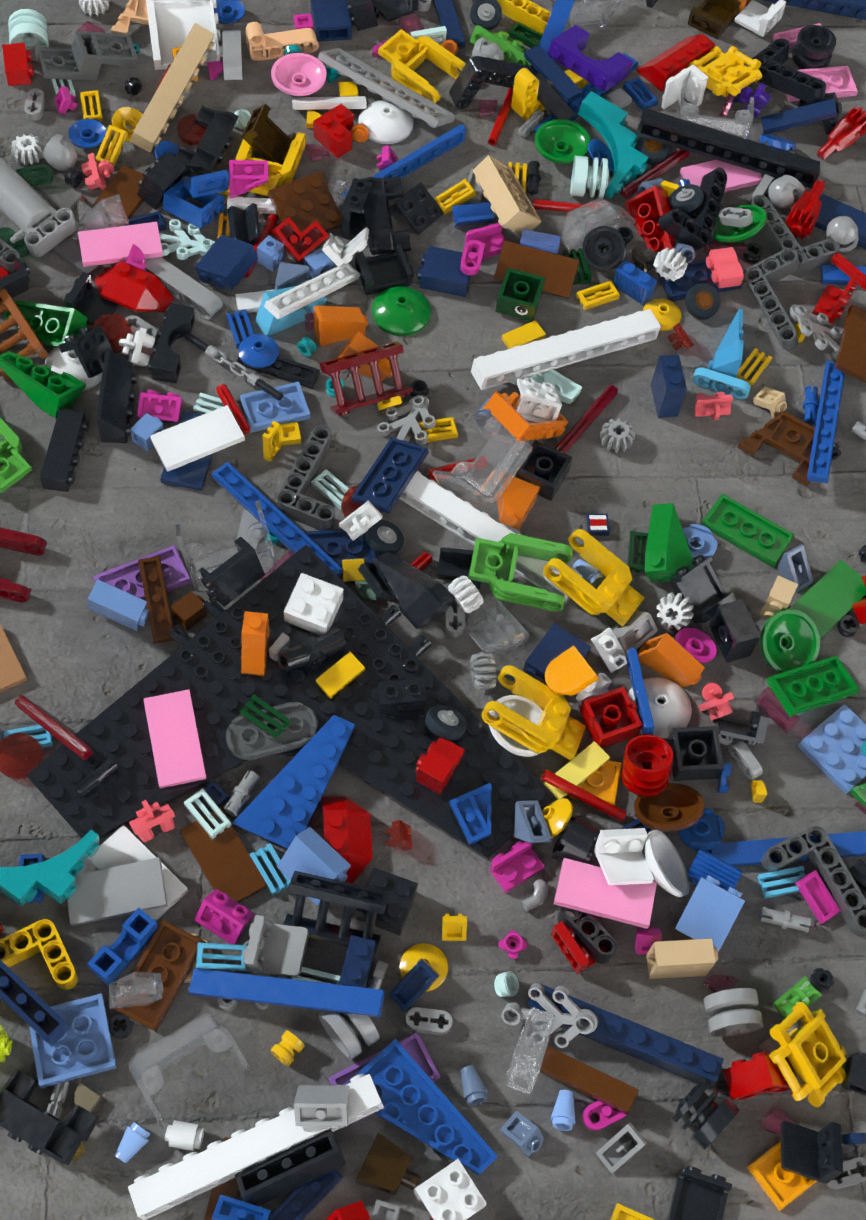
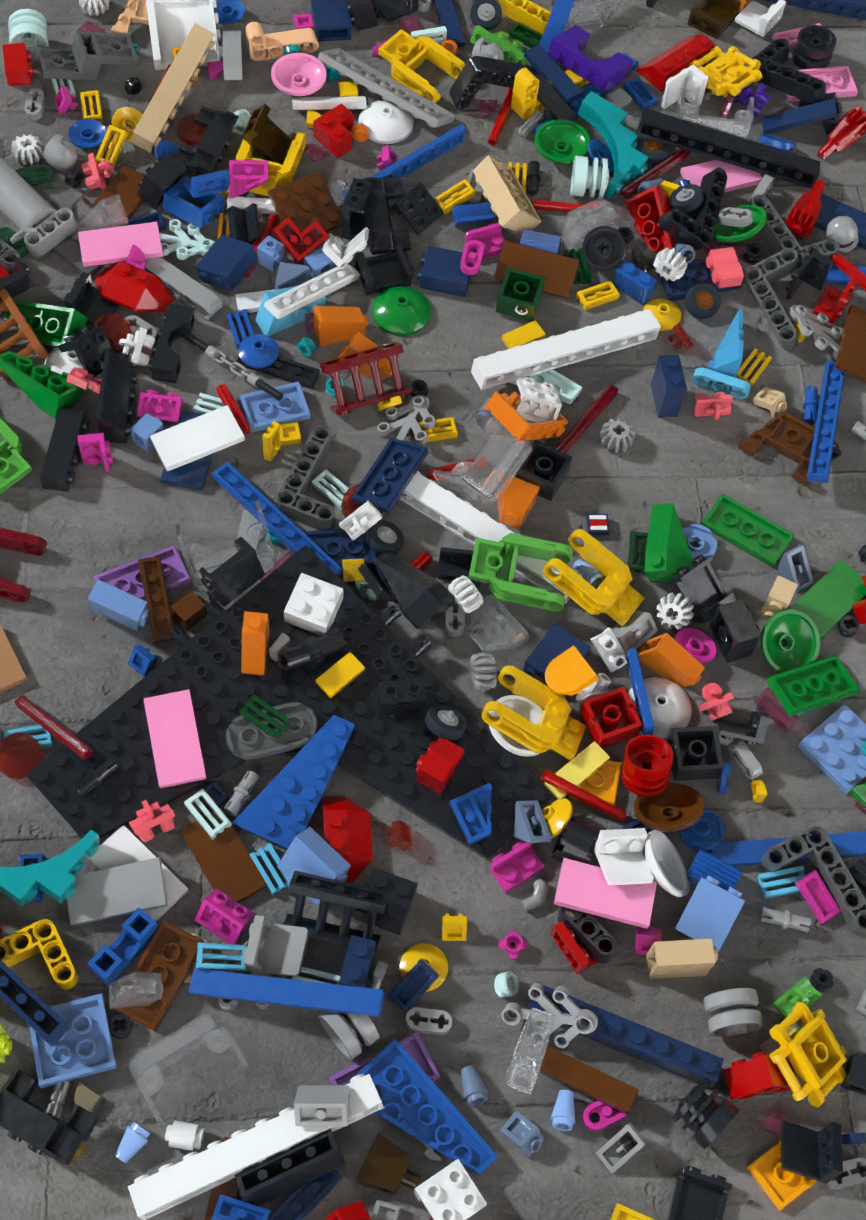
yellow wheel [270,1030,305,1067] -> none
clear pink tile [704,975,739,993] -> none
light grey helmet [767,175,805,209] -> none
none -> coral plate [66,367,101,394]
none -> dark pink bracket [77,433,113,472]
none -> blue tile [128,644,159,677]
none -> black bracket [786,250,834,300]

